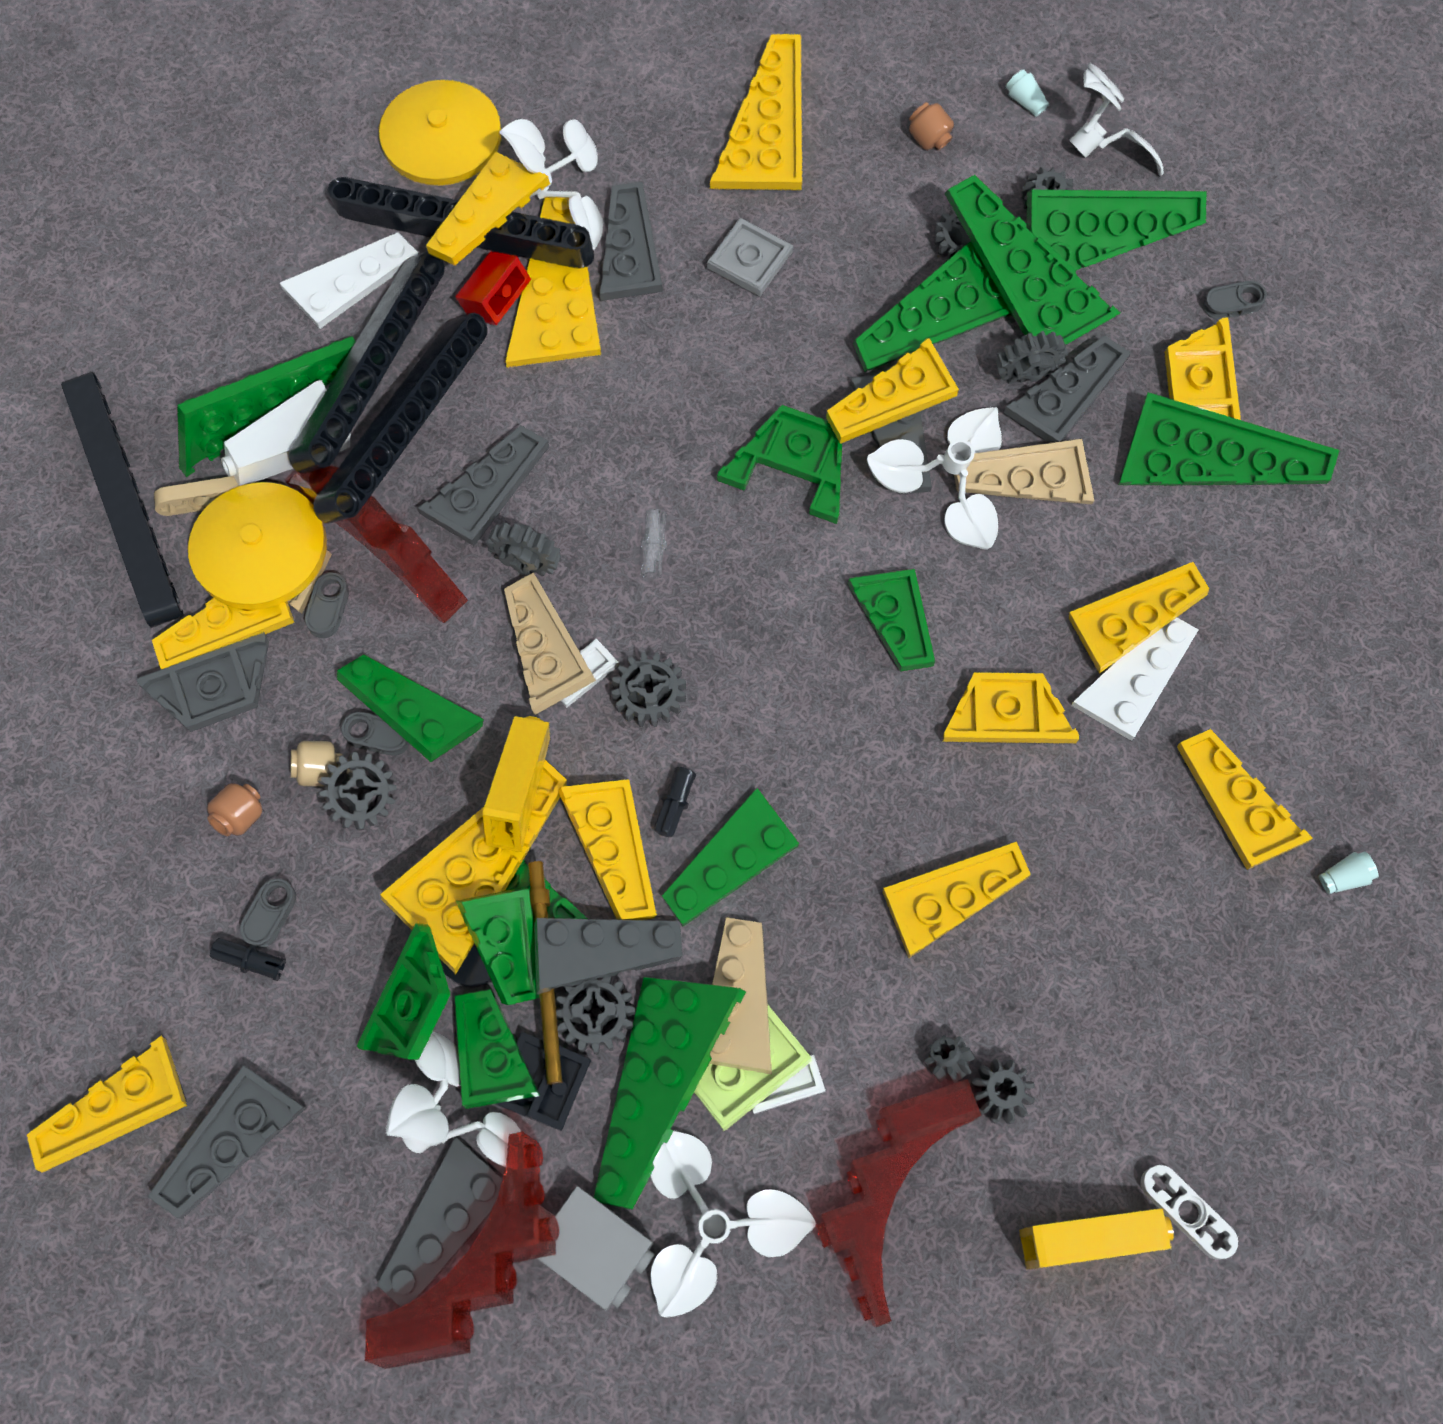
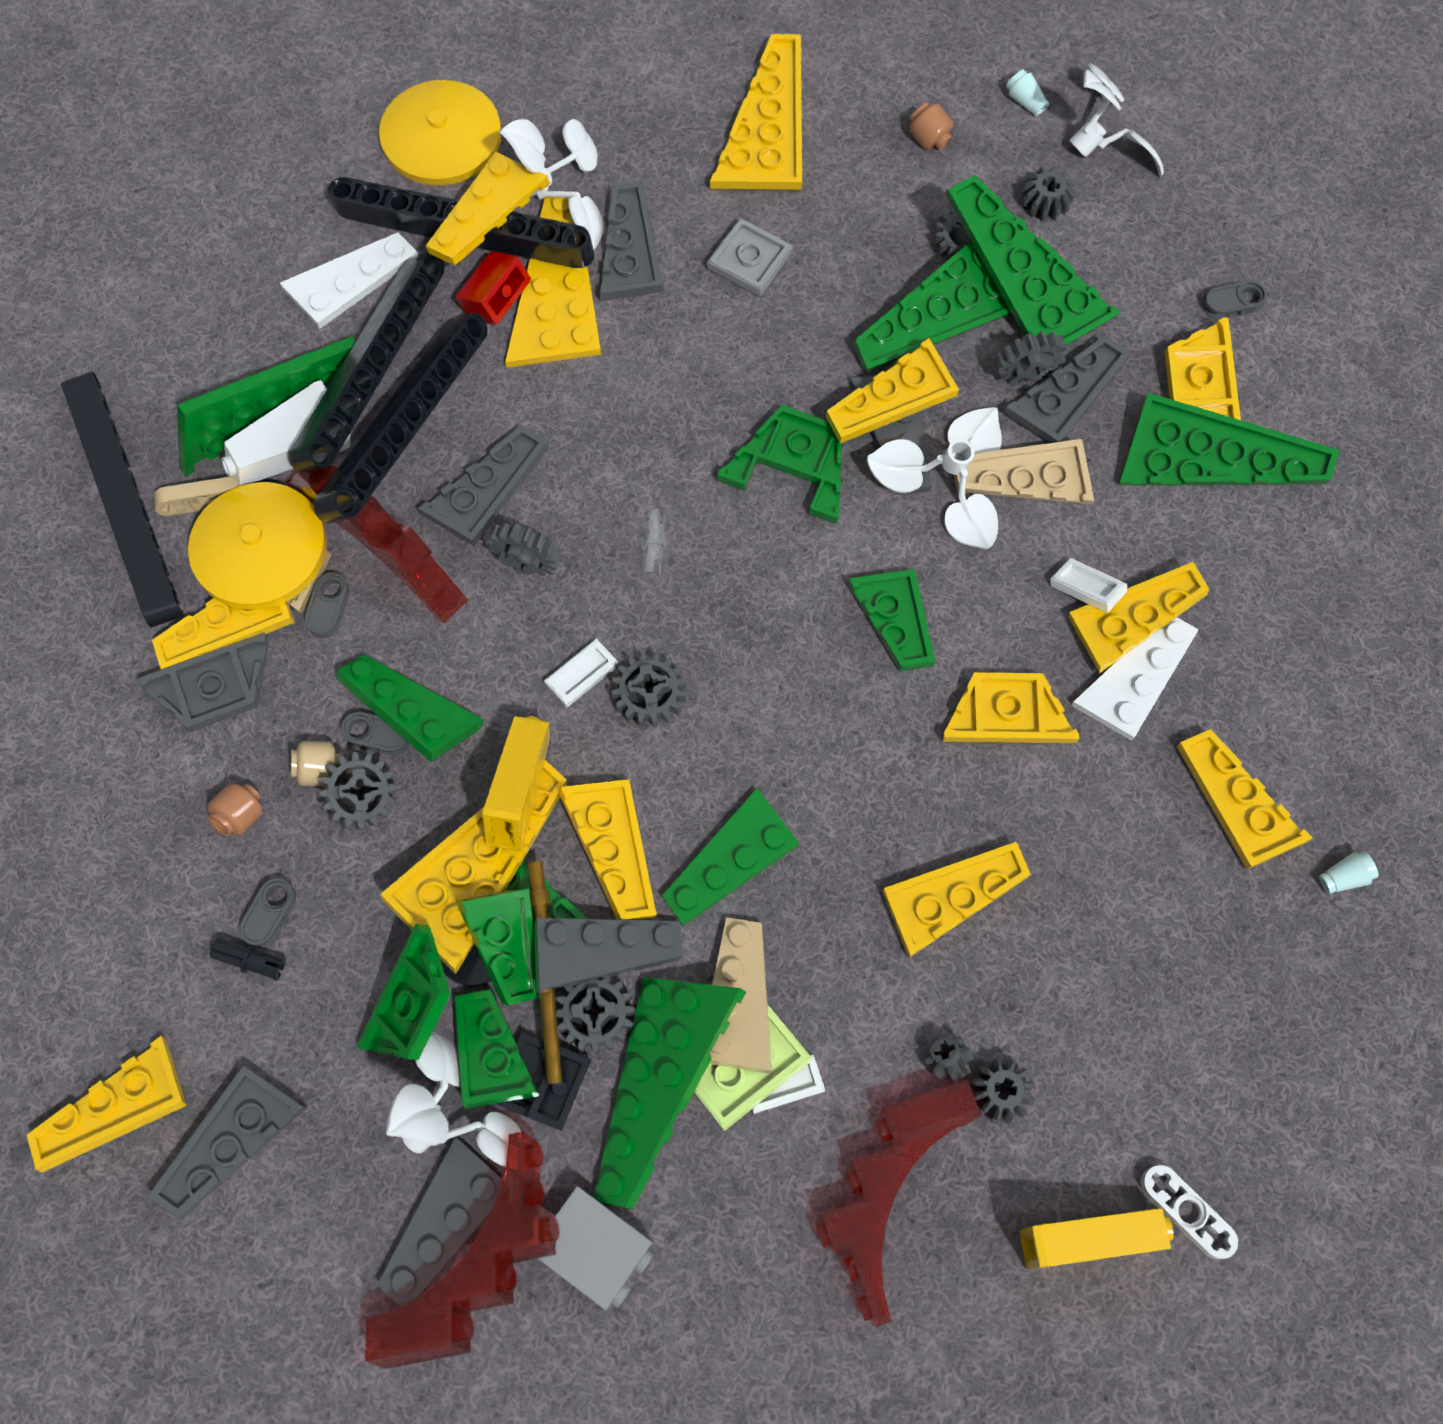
tan wing [504,572,596,715] -> none
white plant [651,1131,816,1317] -> none
black axle [654,767,697,837] -> none
green wing [1027,190,1207,270] -> none
none -> white tile [1050,558,1127,613]

